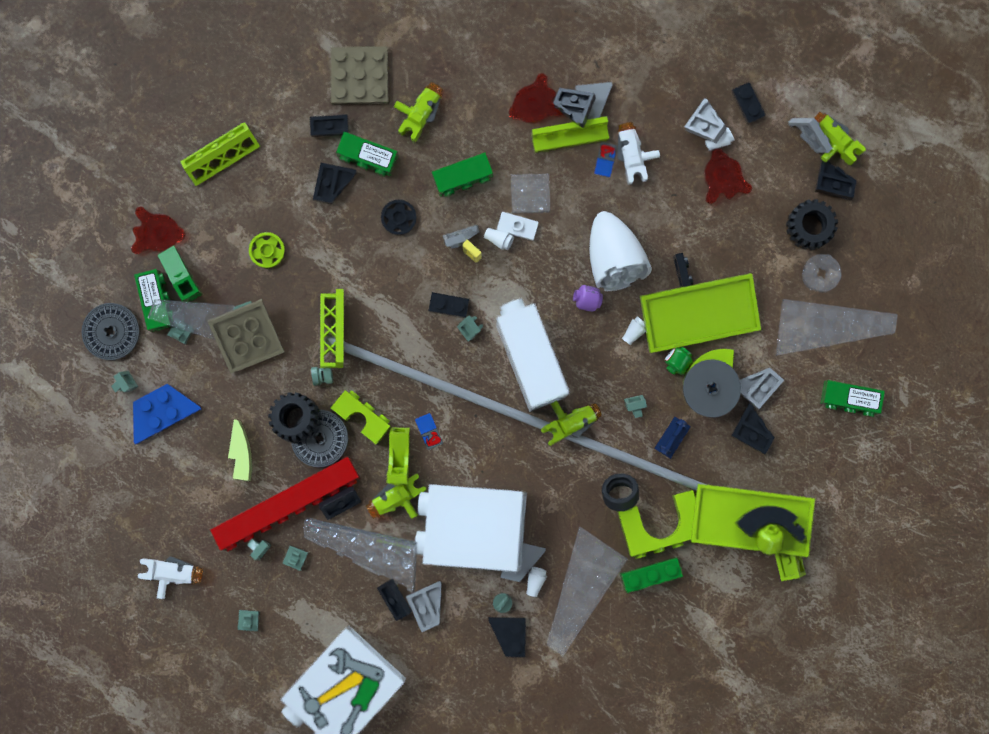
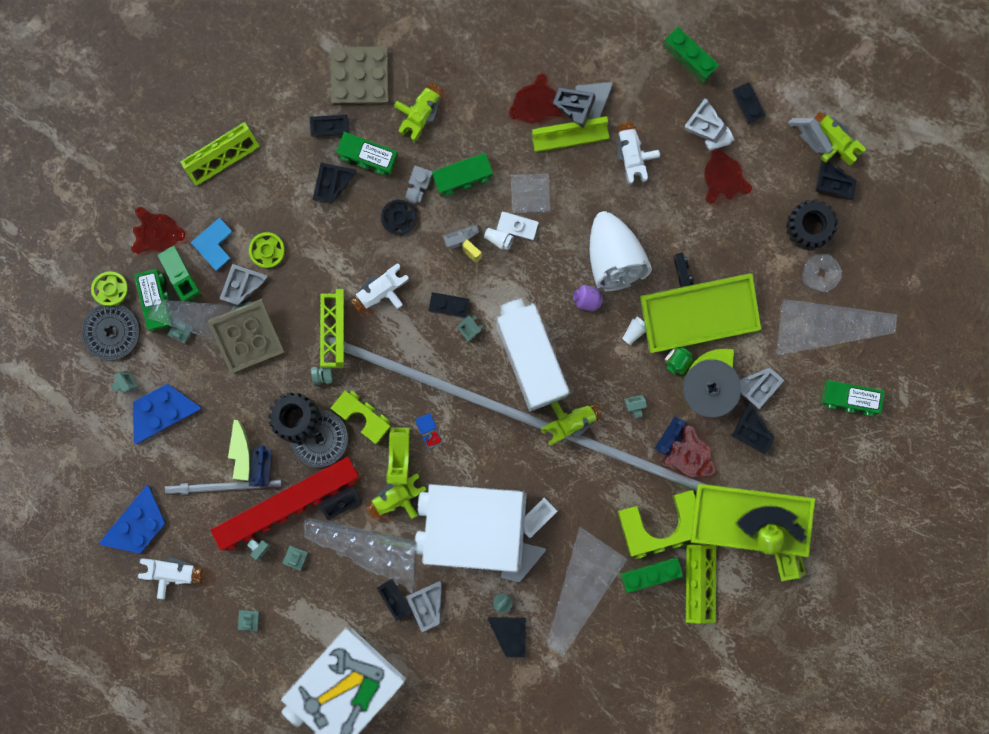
white cone [526,567,547,597] -> none
sticker [594,142,617,177] -> none
black tyre [602,473,639,511] -> none
none -> lime wheel [91,272,128,307]
none -> blue wing [99,485,166,554]
none -> light grey bar [165,480,282,495]
none -> dark azure tile [191,217,233,271]
none -> light grey wing [220,264,268,307]
none -> dark blue hinge [249,446,272,487]
none -> white piece [350,264,409,313]
none -> light grey plate [405,166,432,204]
none -> white plate [524,498,558,538]
none -> green brick [662,26,719,84]
none -> clear red tile [662,425,715,477]
none -> lime fence [686,545,716,624]

